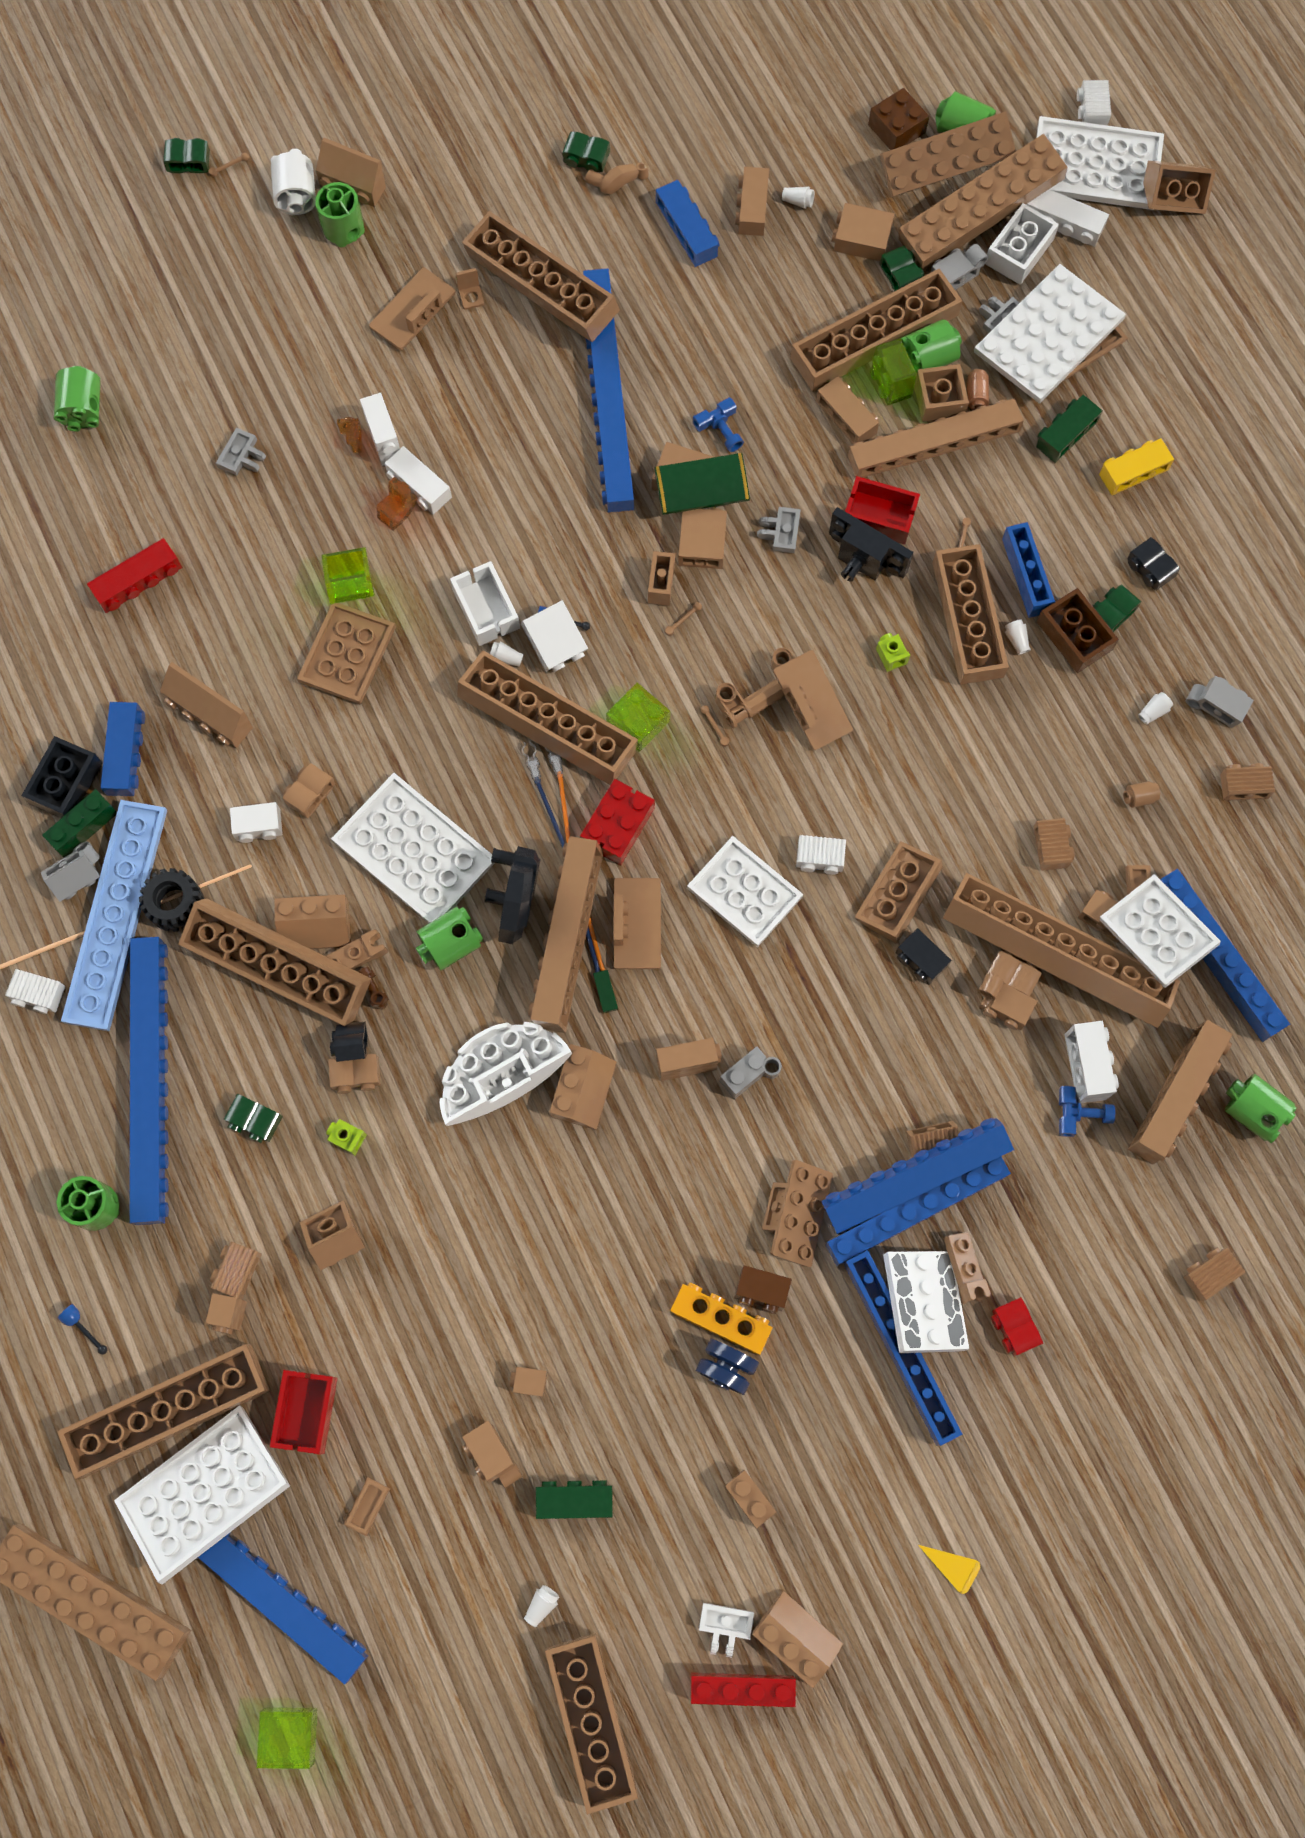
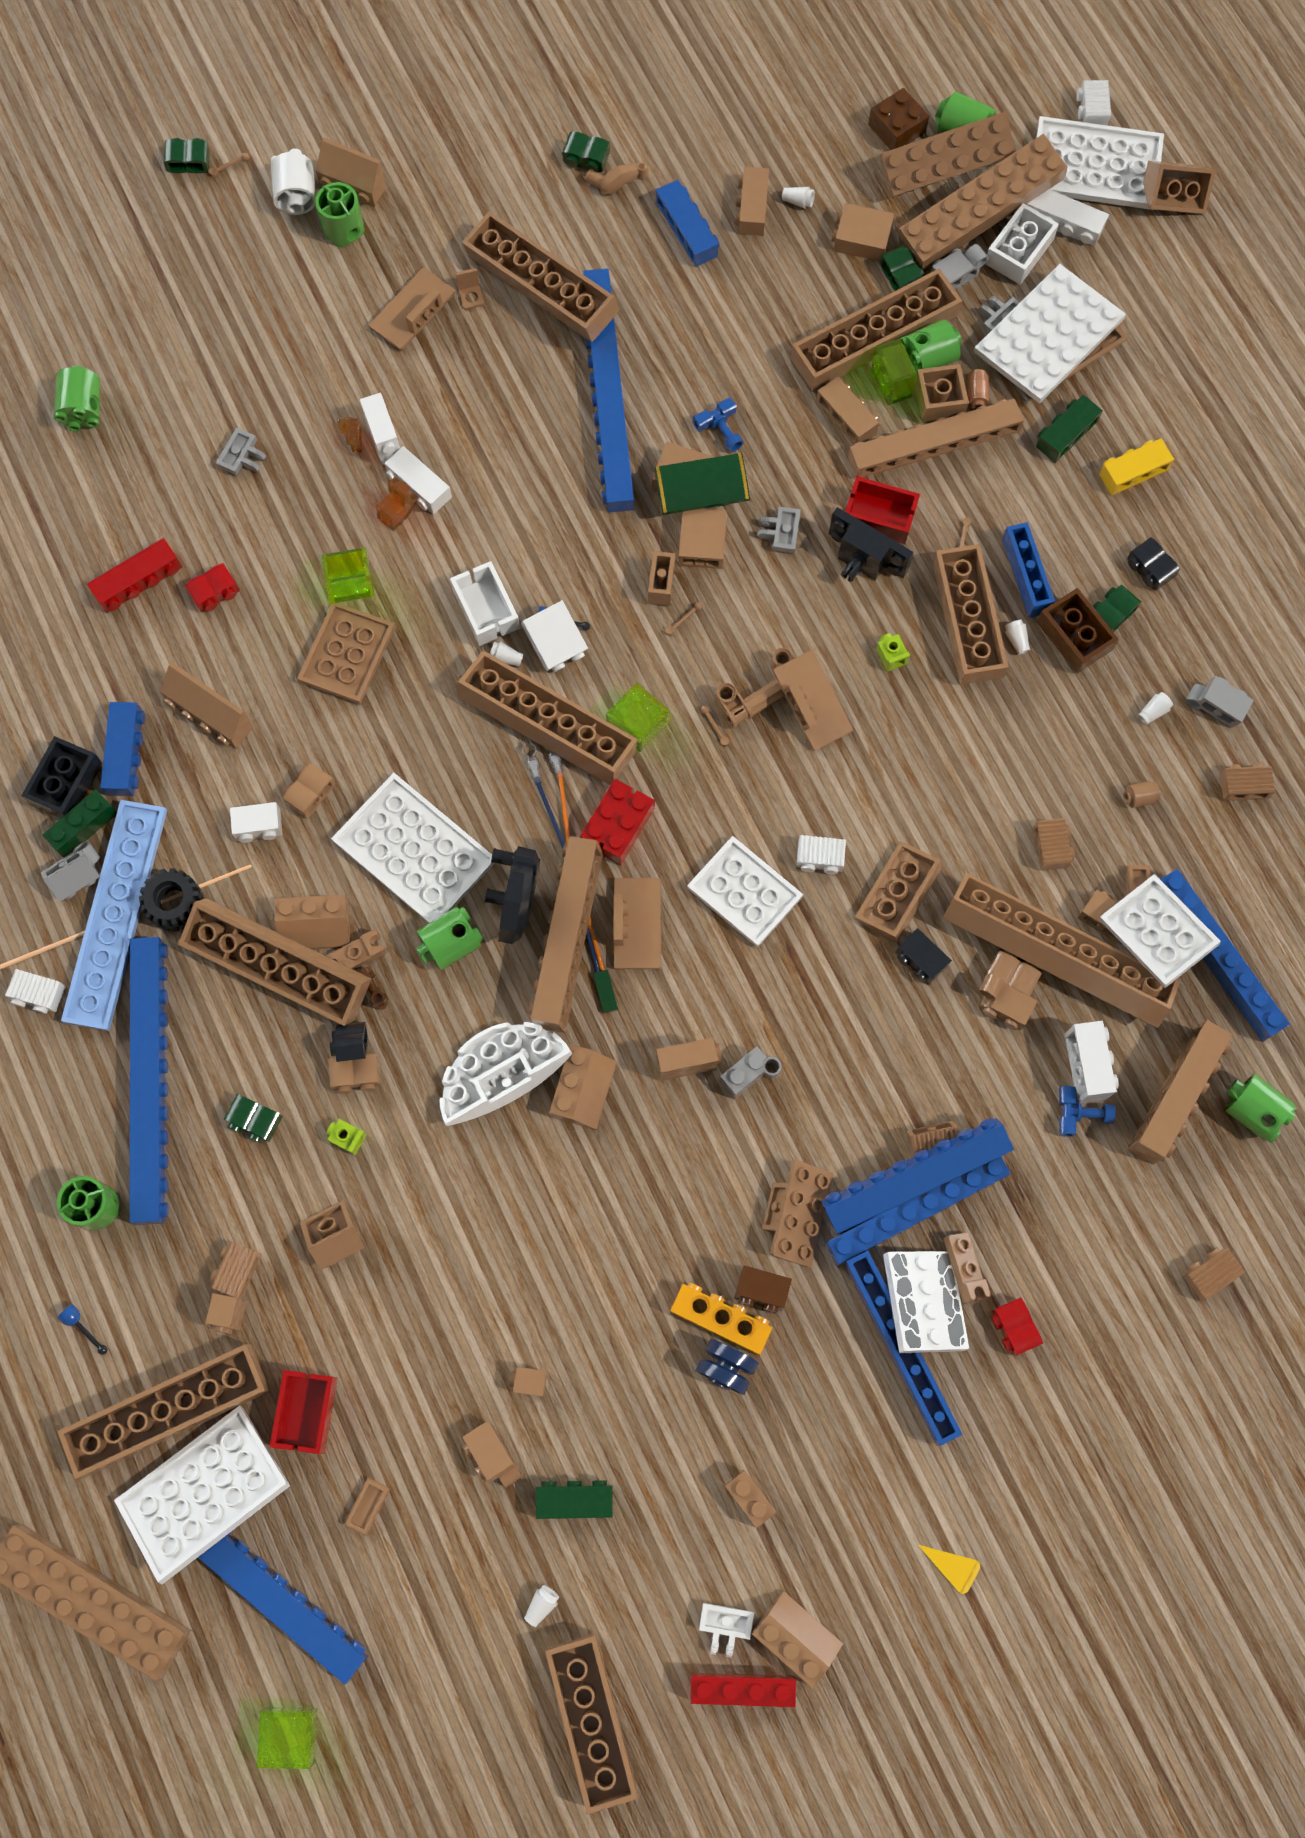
none -> red brick [185,563,240,612]

